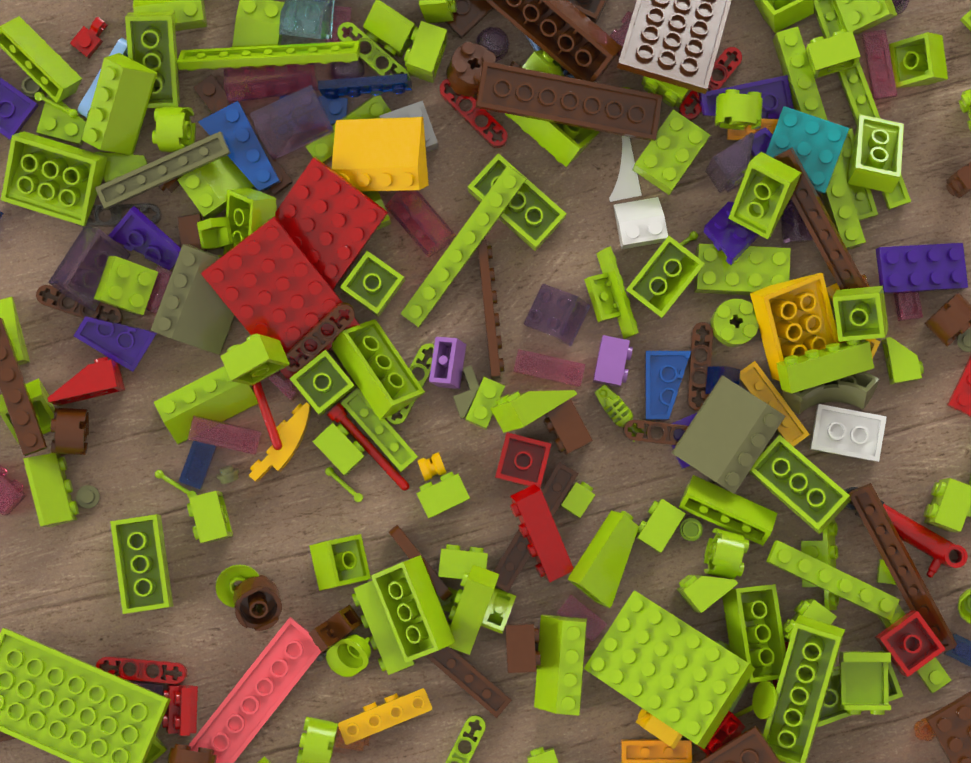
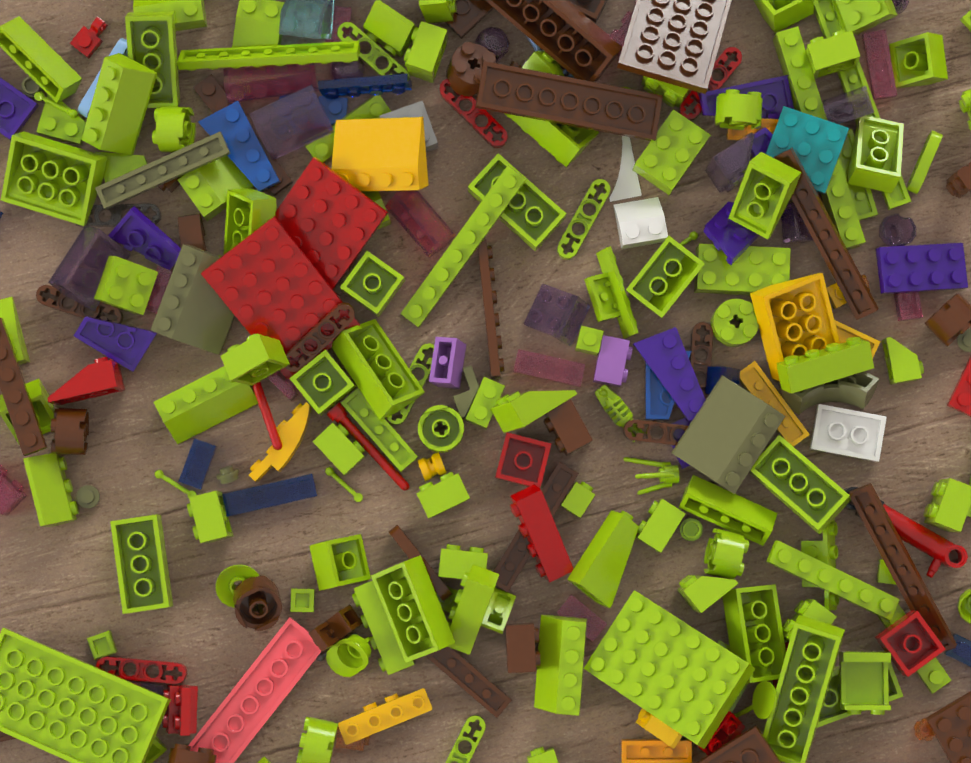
clear pink plate [188,416,261,455] -> none
lime panel [197,217,233,249] -> none
lime brick [833,286,889,342] -> none
none -> lime tile [87,630,117,660]
none -> clear blue plate [222,474,318,517]
none -> lime plate [290,588,315,612]
none -> lime brick [418,405,464,453]
none -> lime beam [557,179,611,260]
none -> lime brick [575,326,604,356]
none -> lime plant [624,457,679,495]
none -> dark purple wing [633,327,706,421]
none -> brick [822,86,874,124]
none -> hair [879,214,917,247]
none -> lime beam [906,130,943,194]

